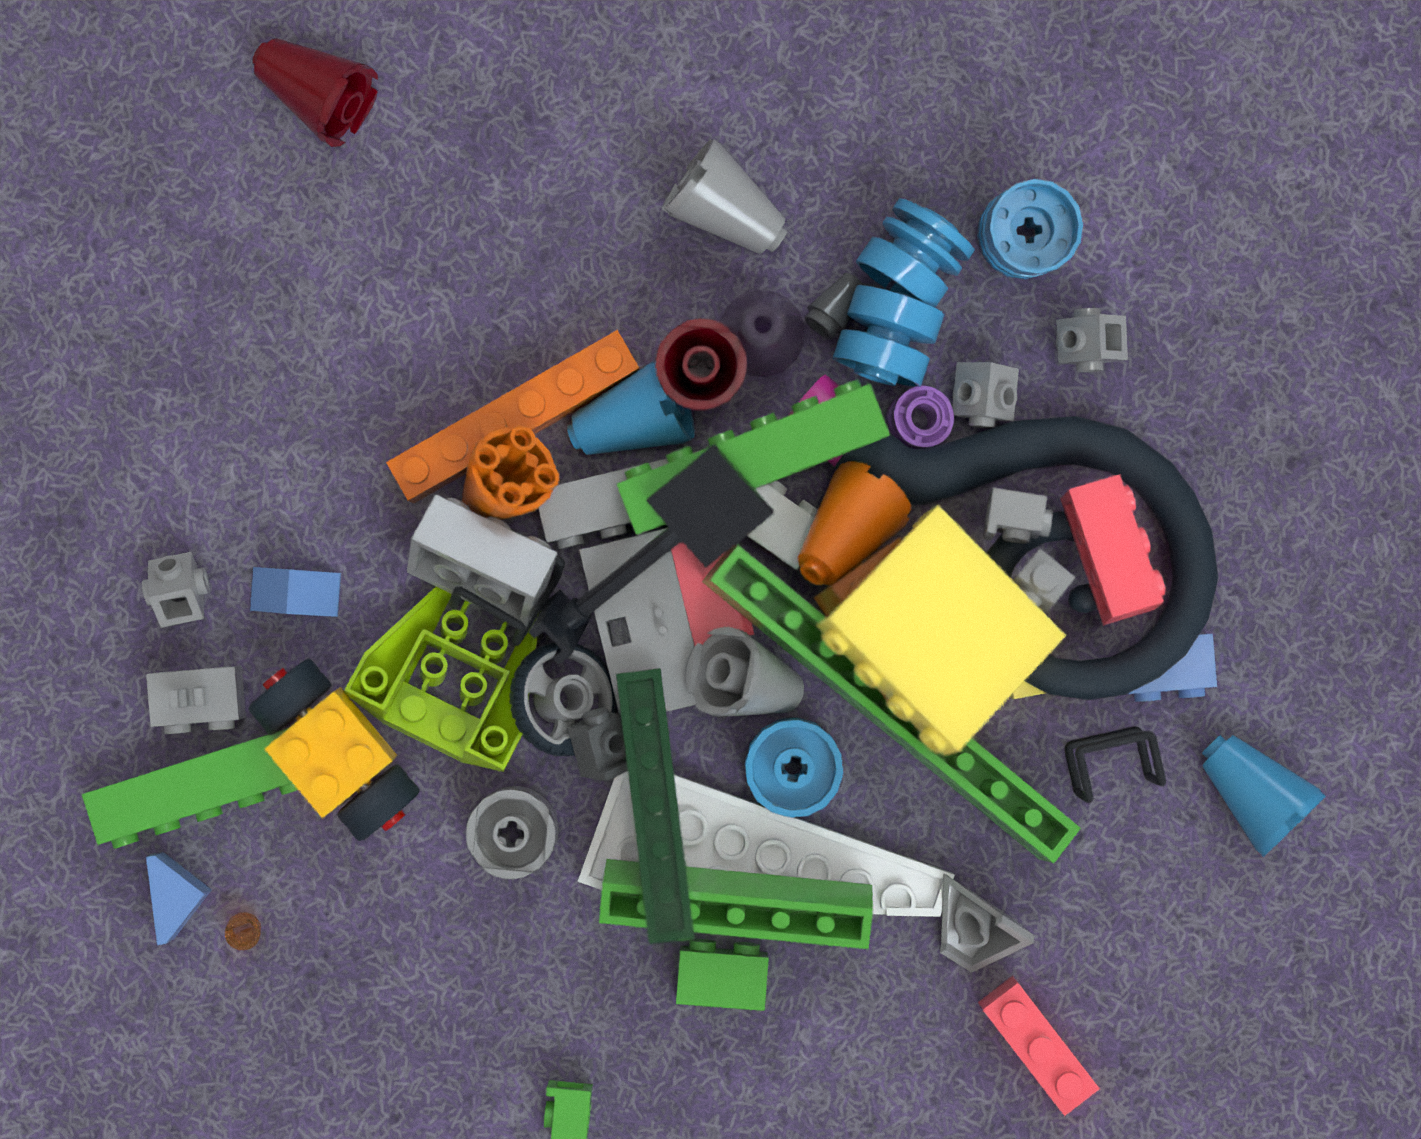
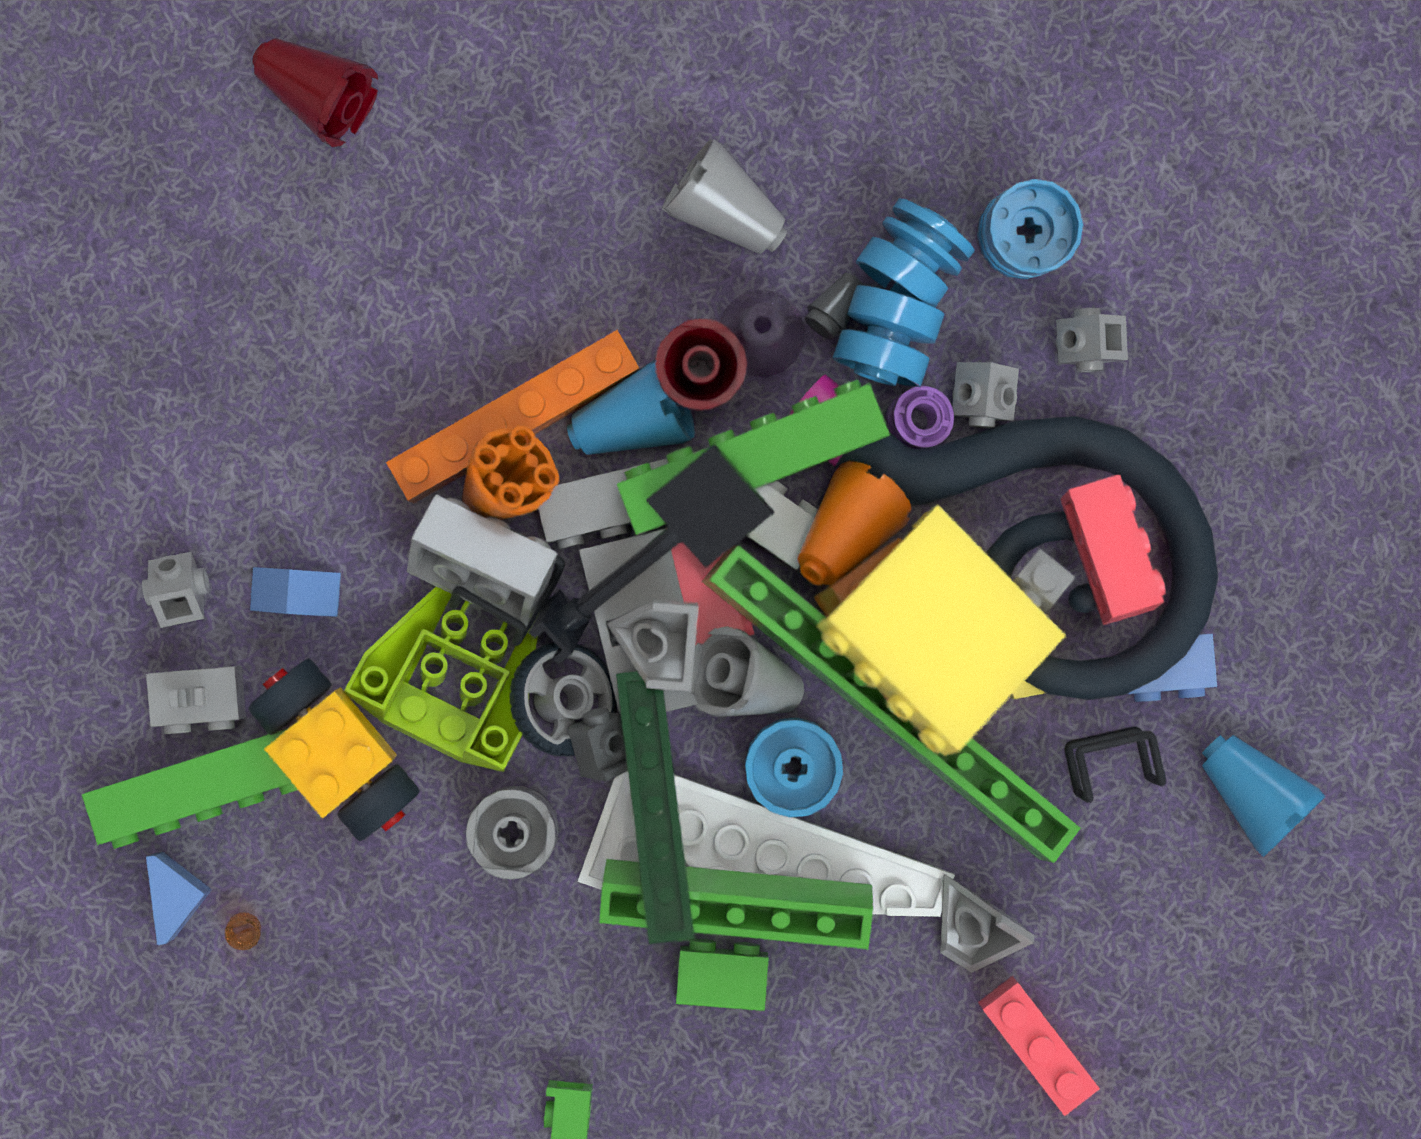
light grey brick [982,488,1053,544] -> none
none -> light grey slope [607,600,699,692]

